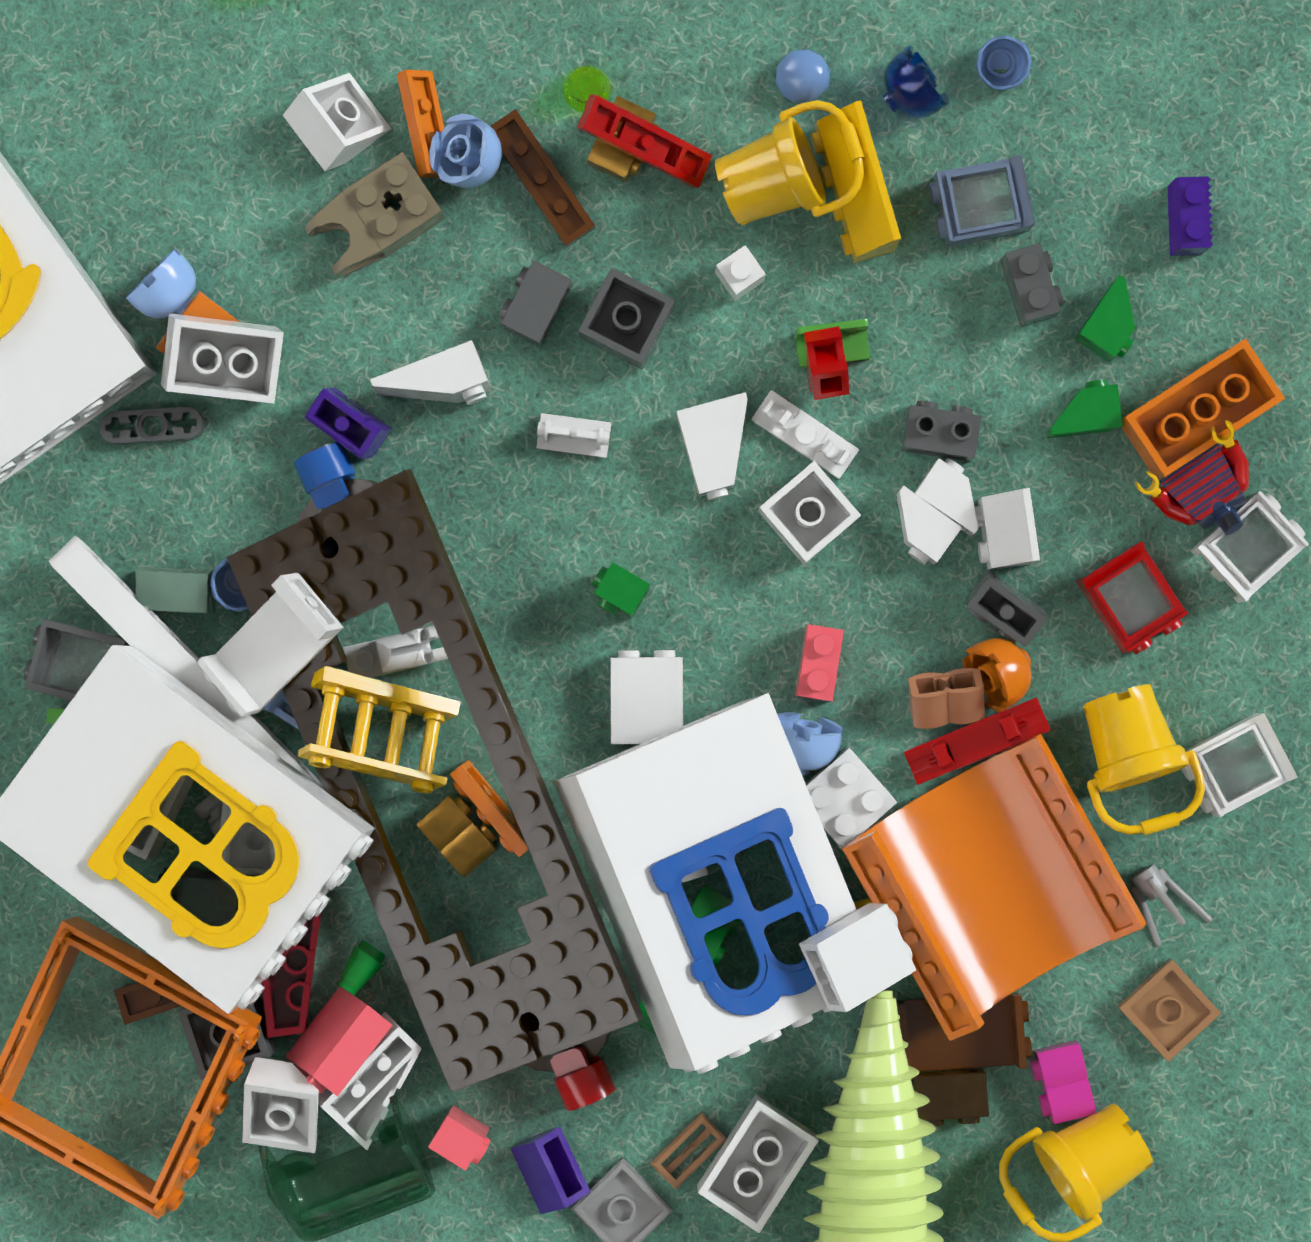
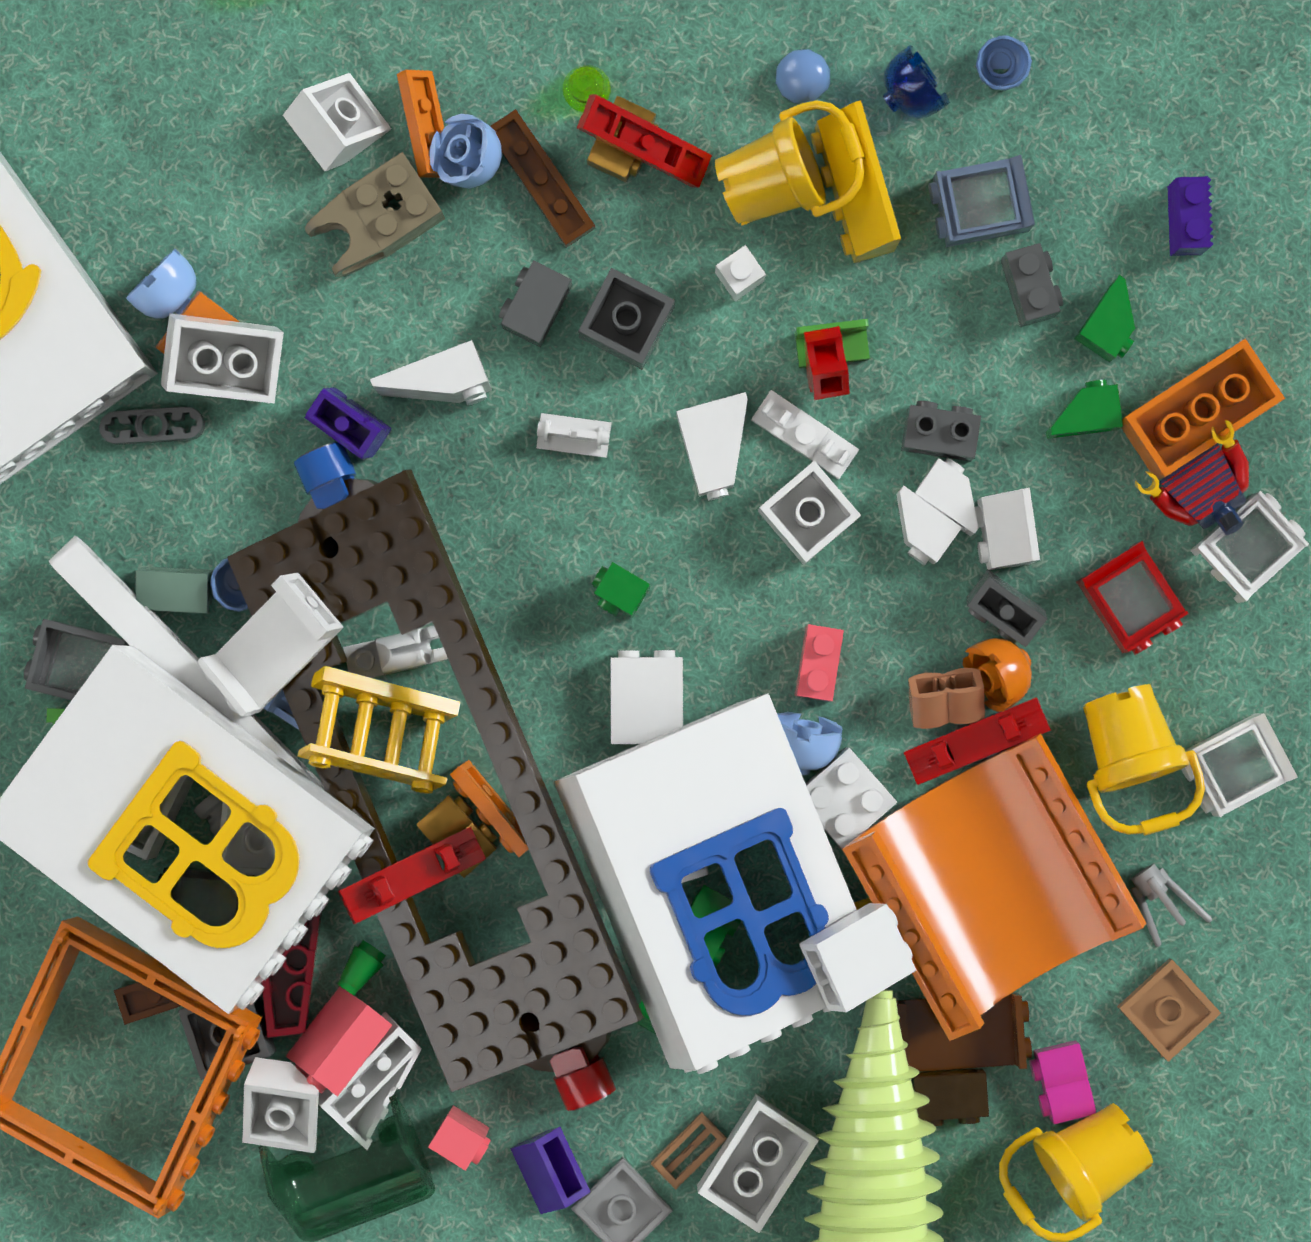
none -> red hinge [338,827,486,924]

